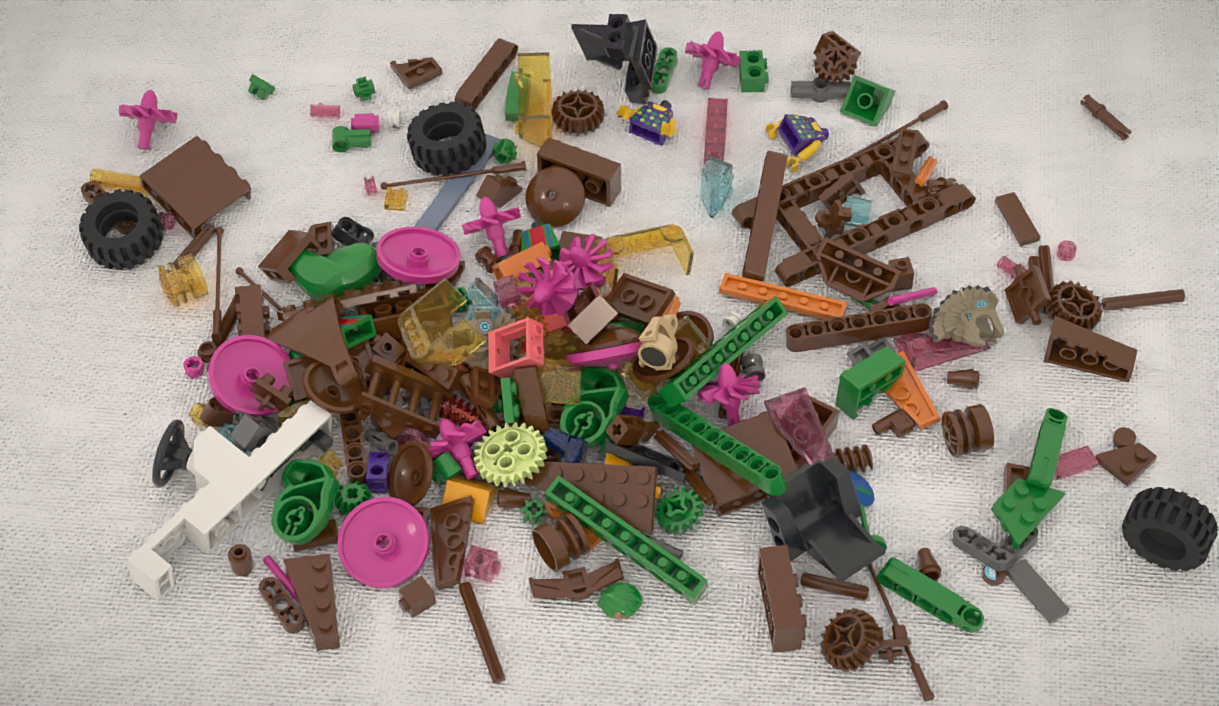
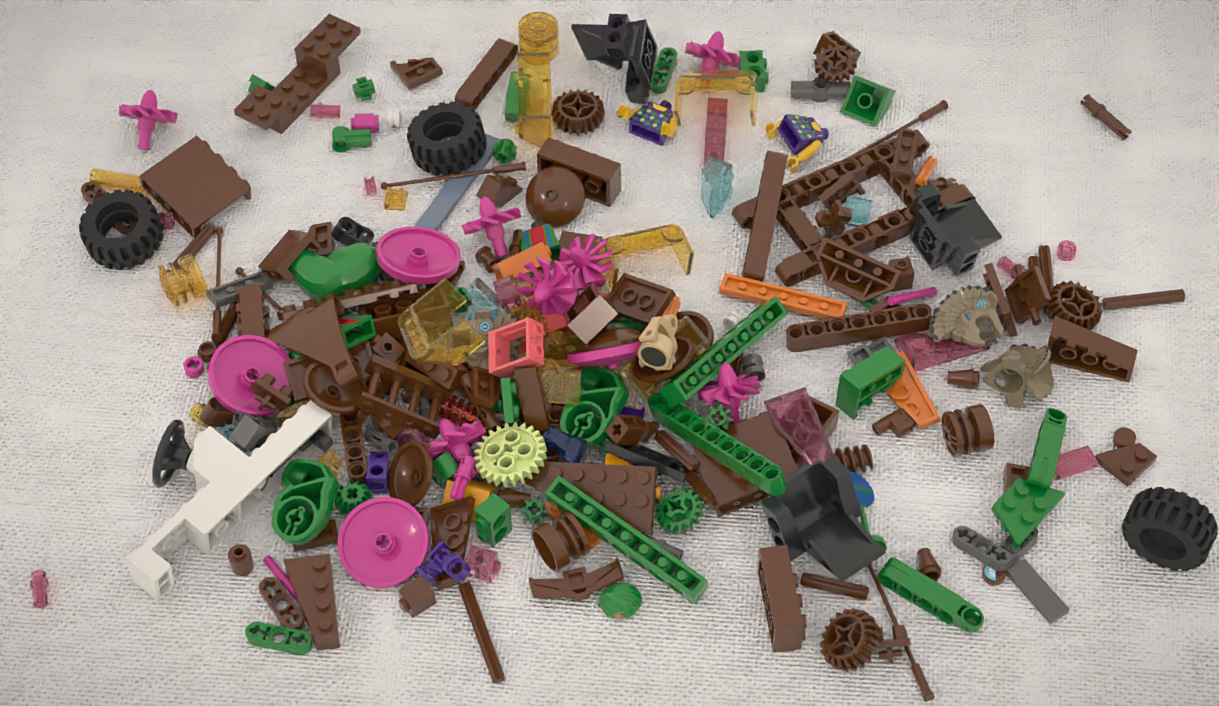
reddish brown tile [995,192,1040,246] -> none
none -> clear pink pin [30,570,49,608]
none -> dark grey tile [206,271,273,308]
none -> reddish brown bracket [234,14,361,134]
none -> green beam [245,622,313,655]
none -> dark purple piece [415,541,470,585]
none -> dark pink axle [450,455,476,501]
none -> green brick [474,493,512,547]
none -> clear yellow wheel [518,12,559,64]
none -> clear yellow windscreen [674,70,758,126]
none -> green gear [705,404,734,430]
none -> black piece [909,183,1002,277]
none -> dark tan piece [980,343,1054,409]
none -> reddish brown plate [983,262,1018,337]

